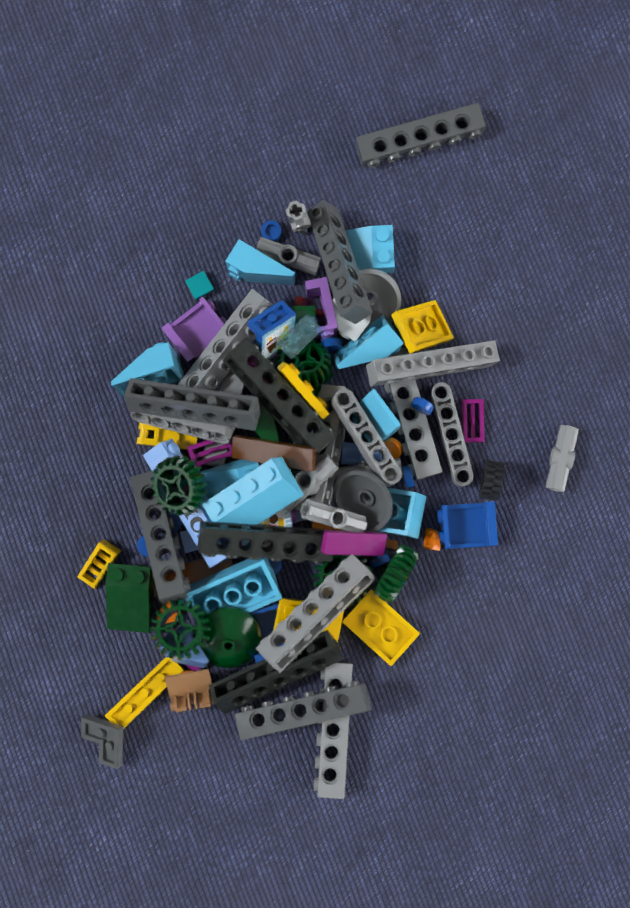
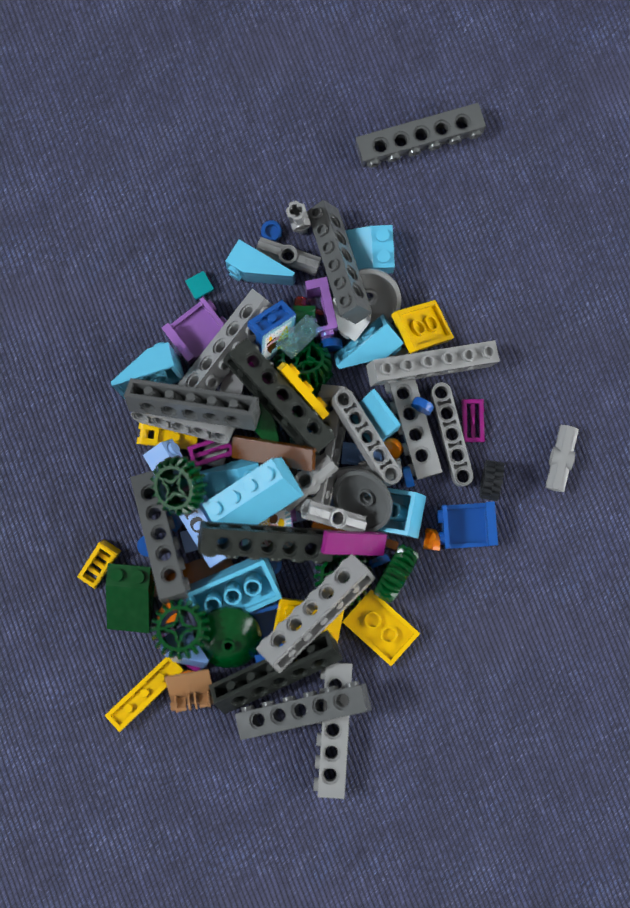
dark grey plate [81,714,123,769] -> none

